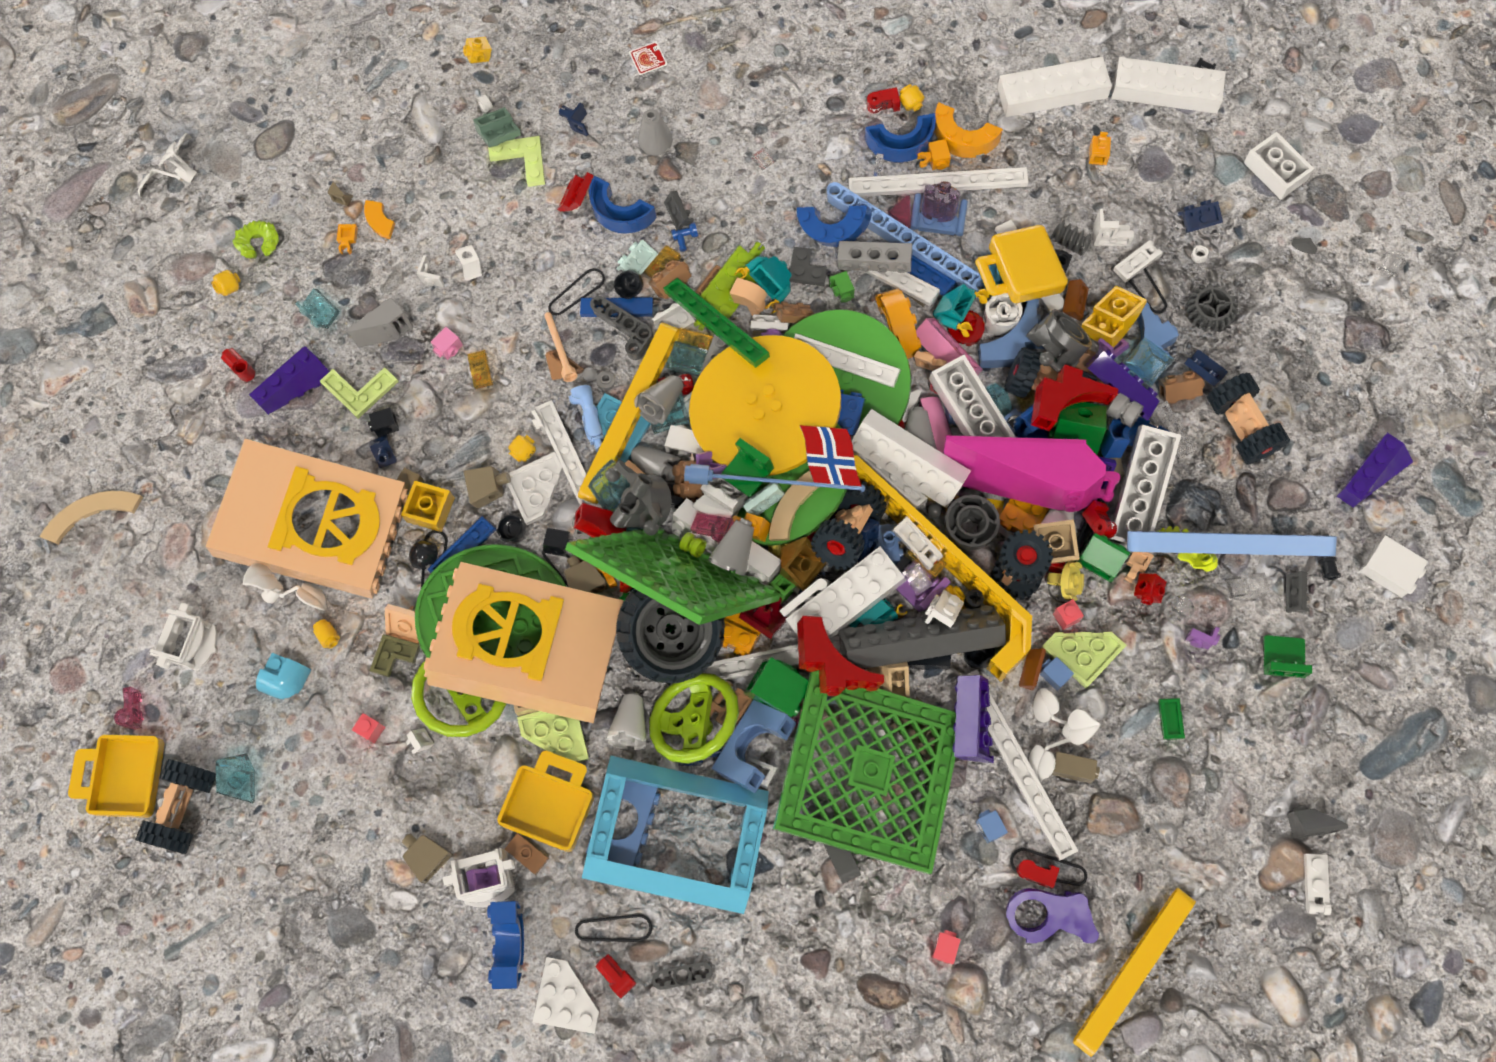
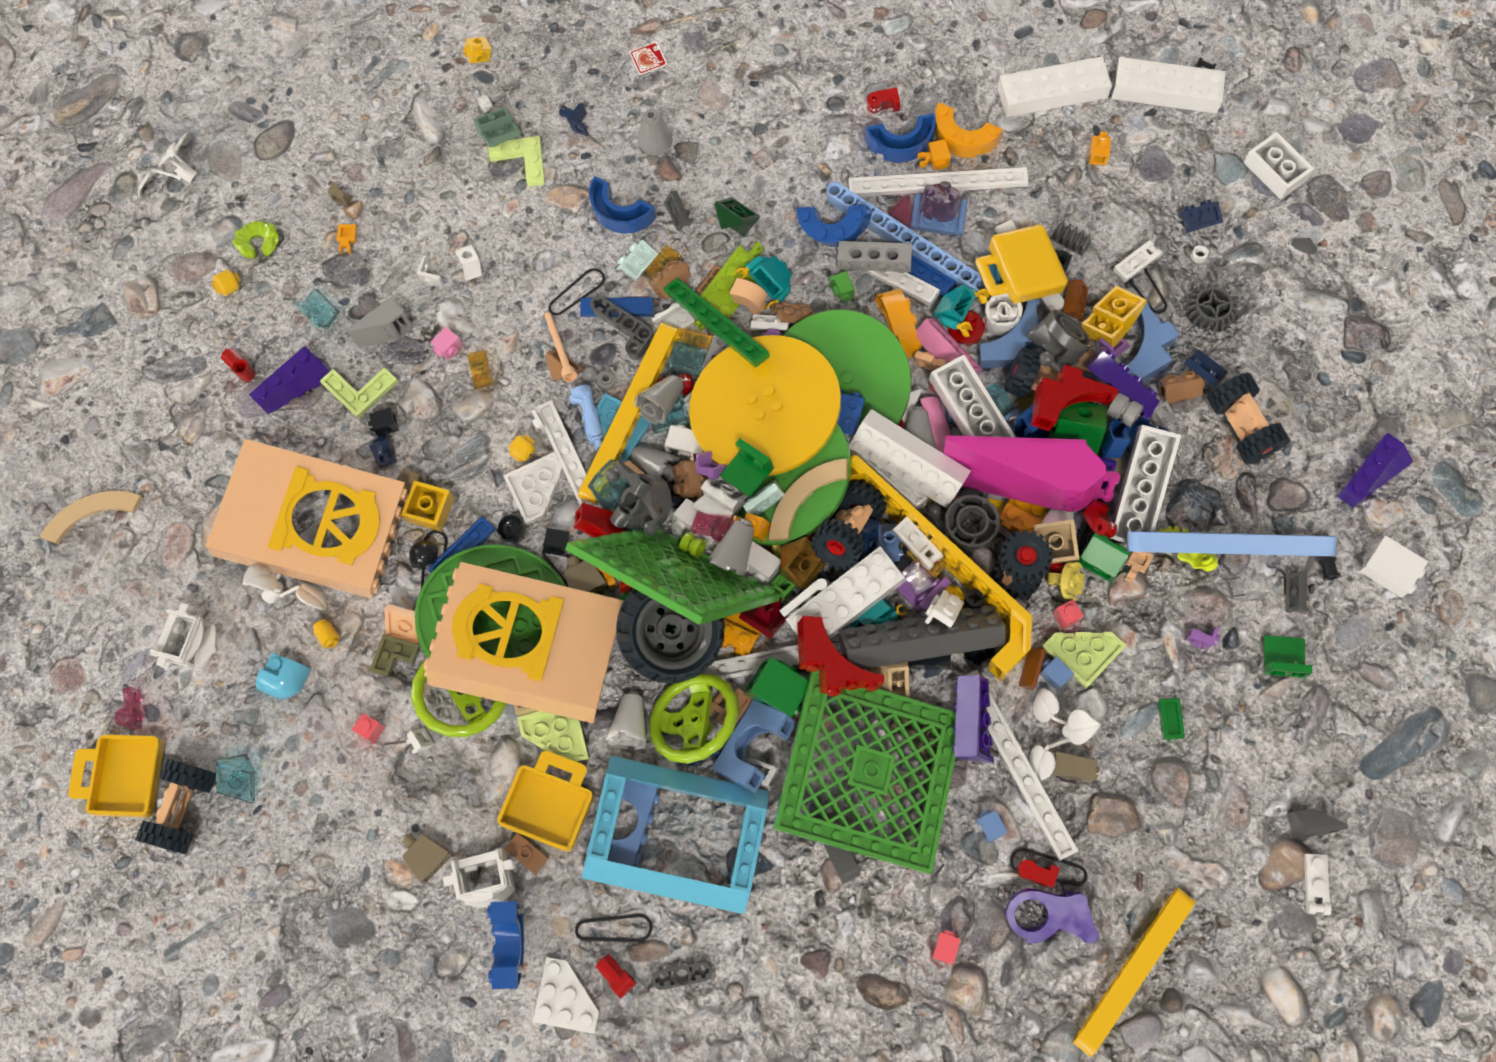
light orange tile [364,200,395,239] -> none
dark tan torso [463,466,511,509] -> none
medium lavender bracket [466,865,501,892] -> none
red slope [557,172,594,212] -> none
black hair [614,270,644,299] -> none
blue piece [671,222,698,252] -> none
flag [684,425,865,493] -> none
dark grey plate [789,247,827,286] -> none
white tile [794,334,901,388] -> none
yellow head [899,84,925,112] -> none
white panel [1093,209,1134,246] -> none
clear light blue slope [1122,337,1175,387] -> none
red brick [1134,573,1167,605] -> none
none -> dark green slope [714,197,760,237]

